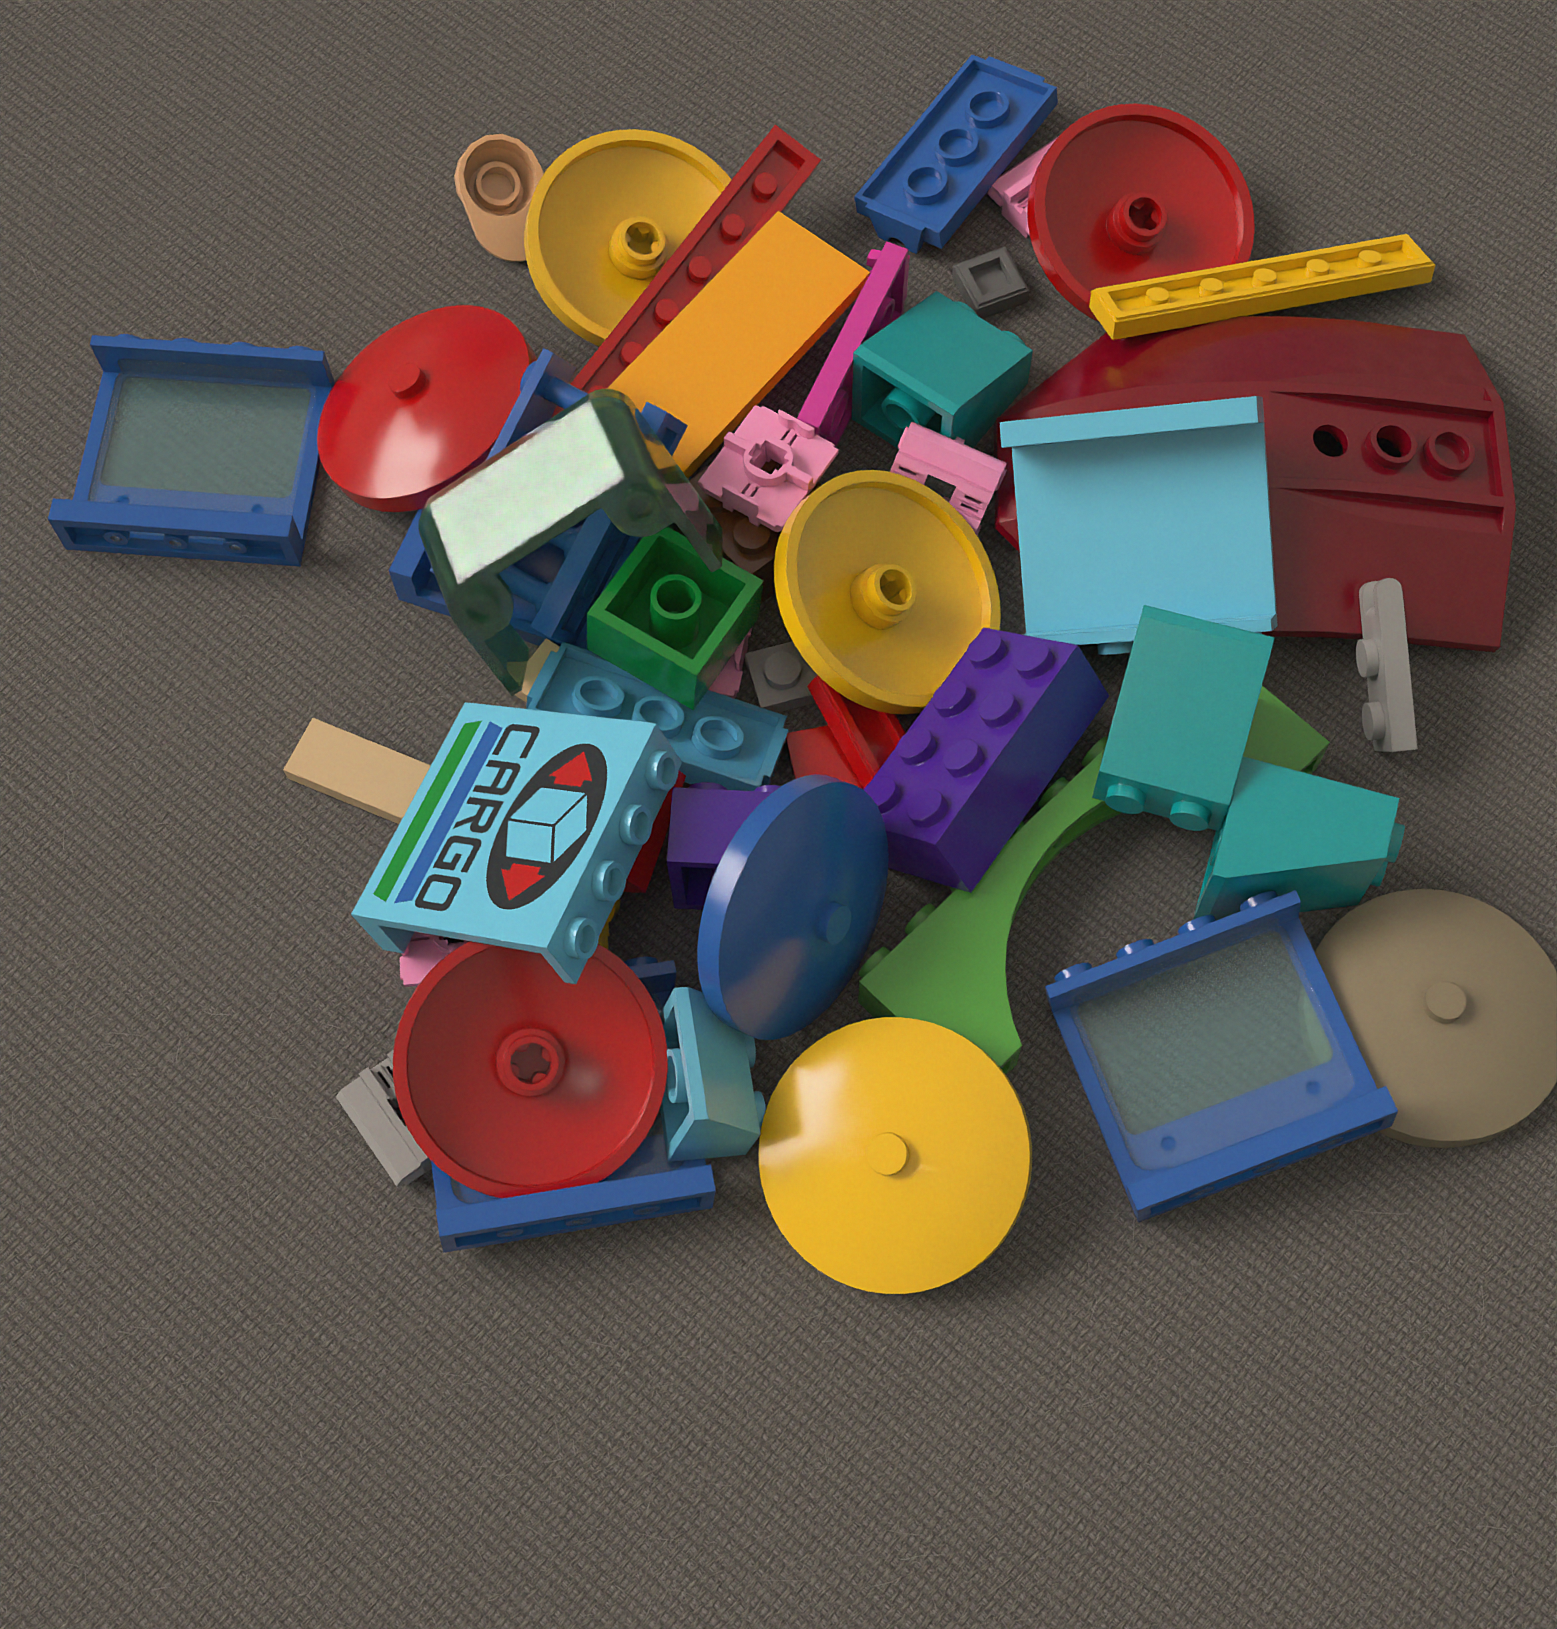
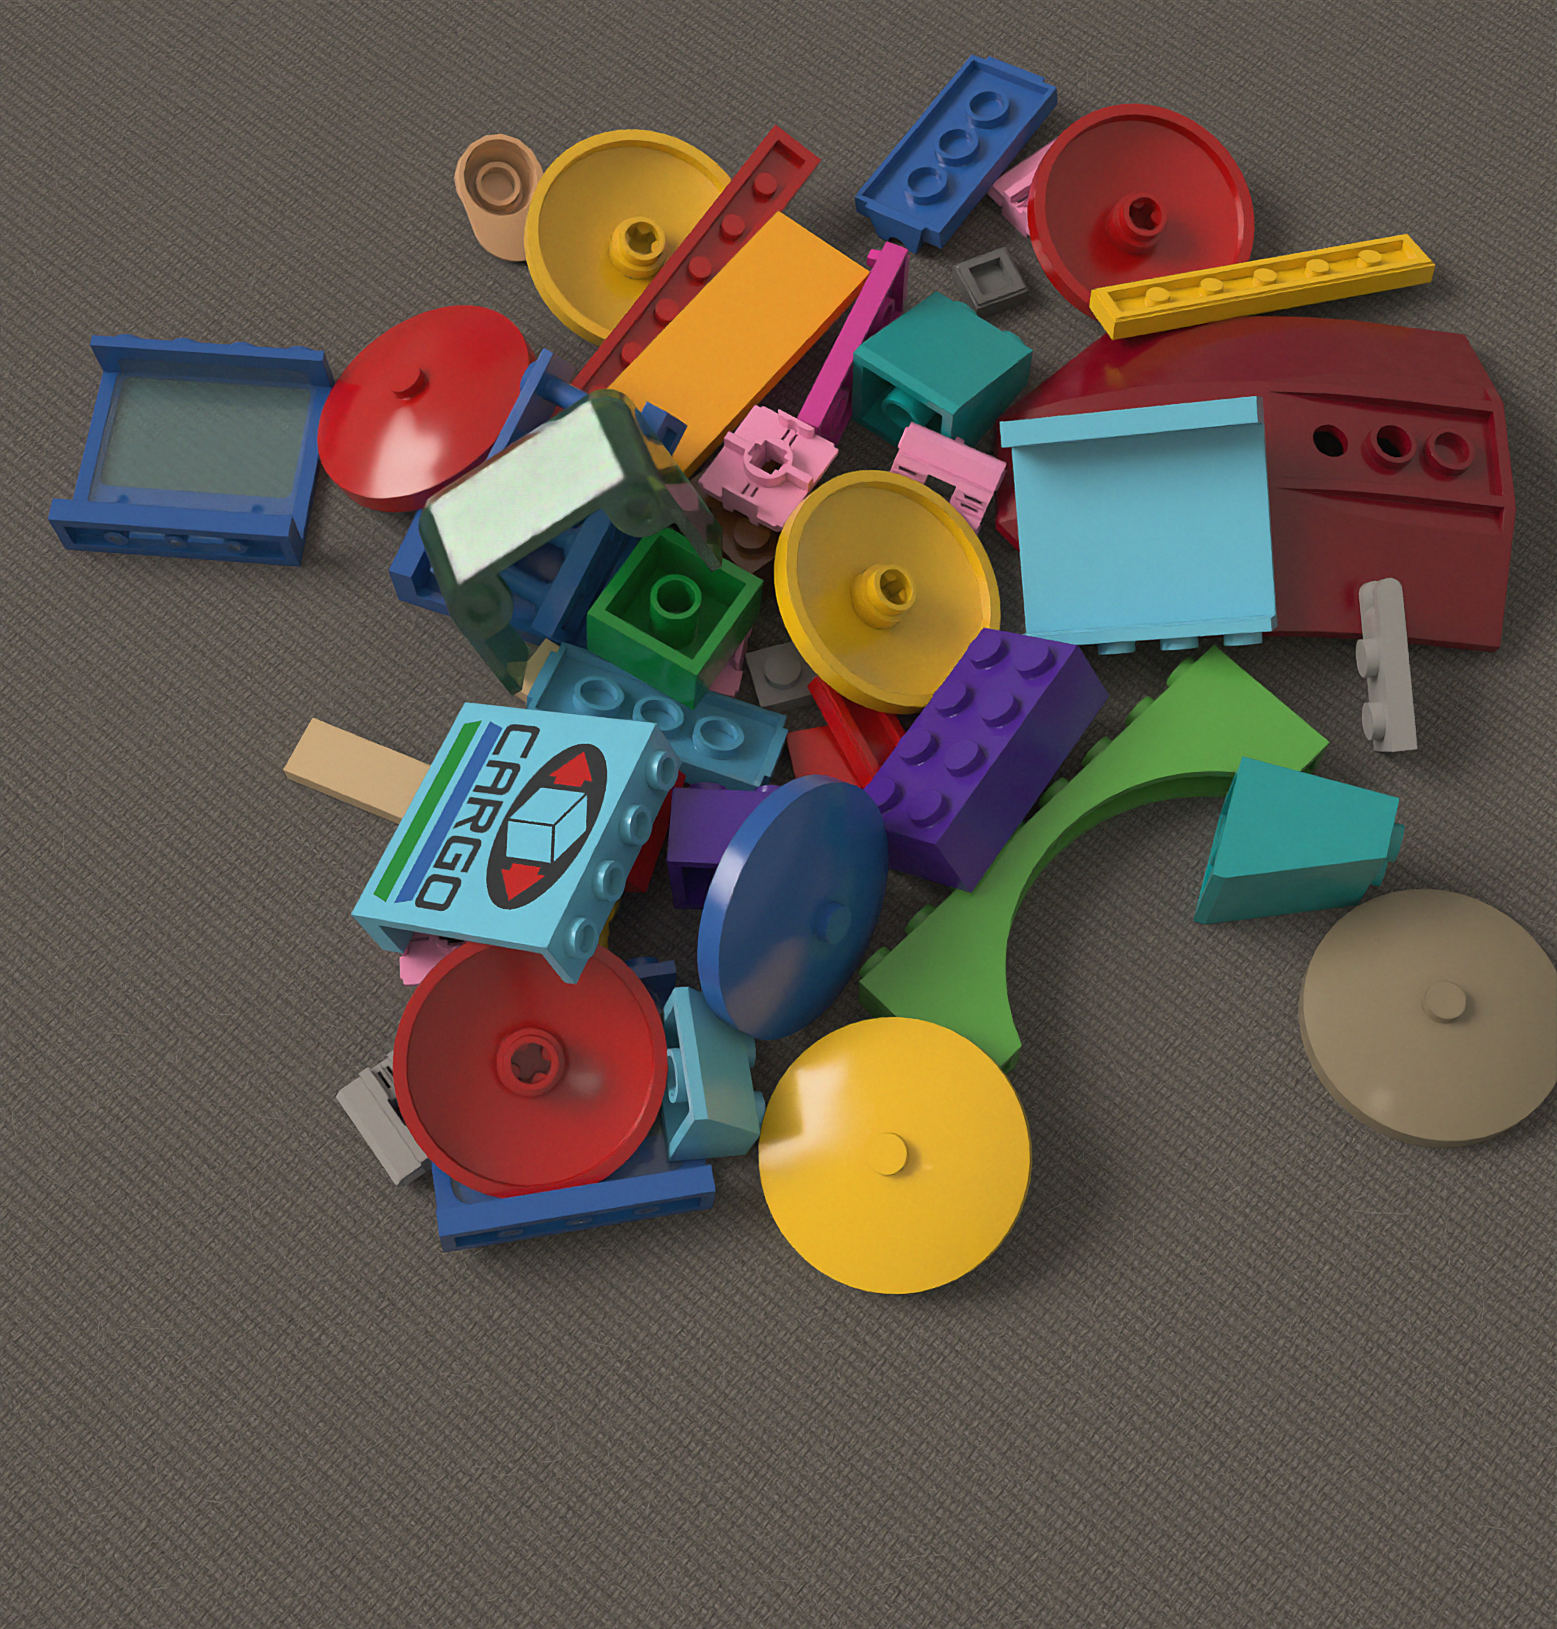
clear light blue panel [1045,890,1398,1223] -> none
teal slope [1092,605,1274,831] -> none

